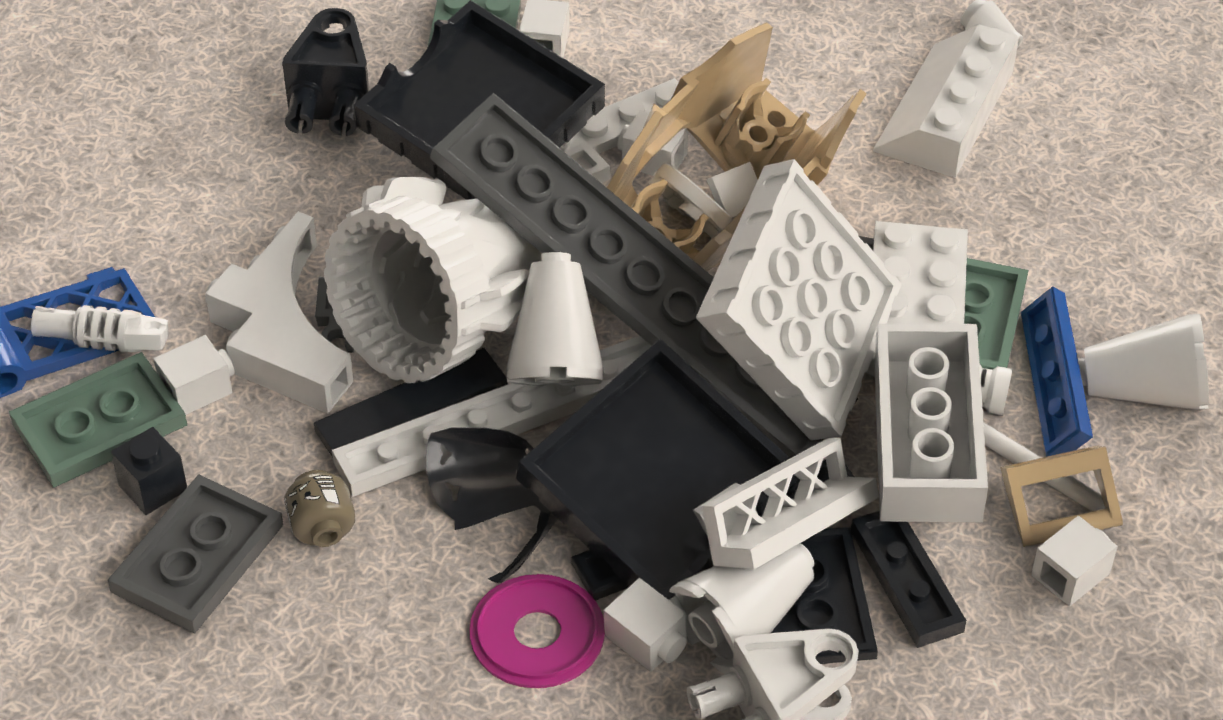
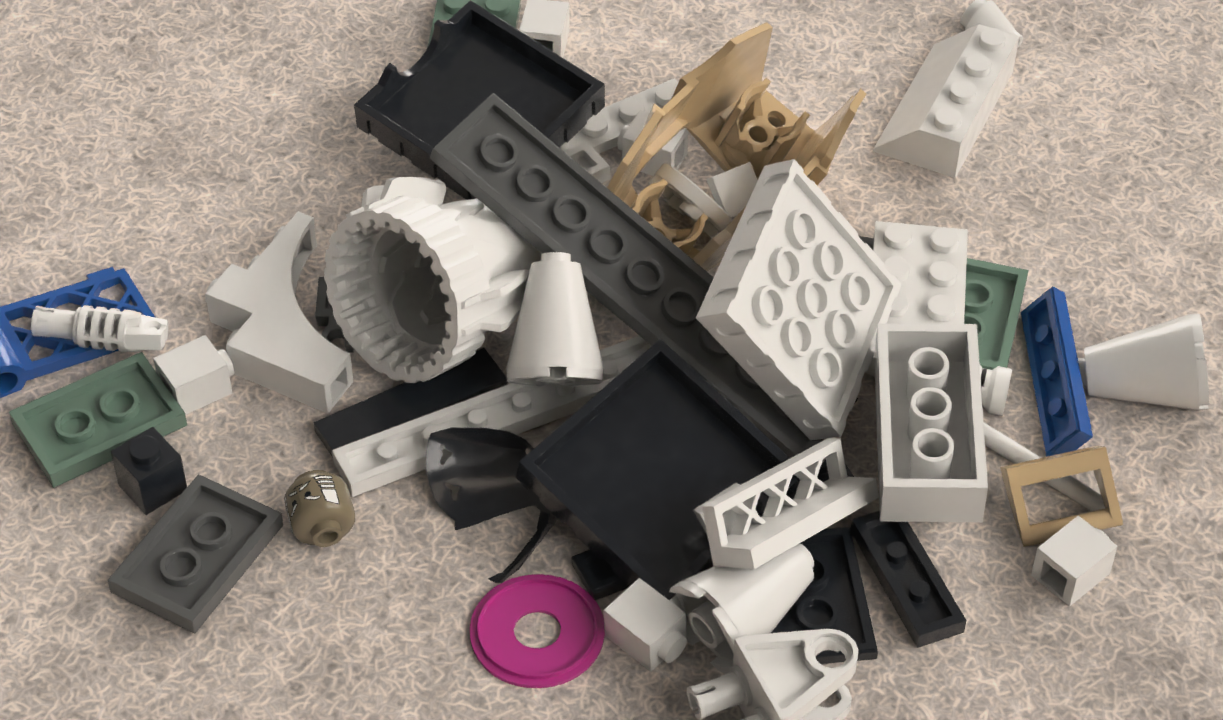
black piece [282,8,369,136] -> none

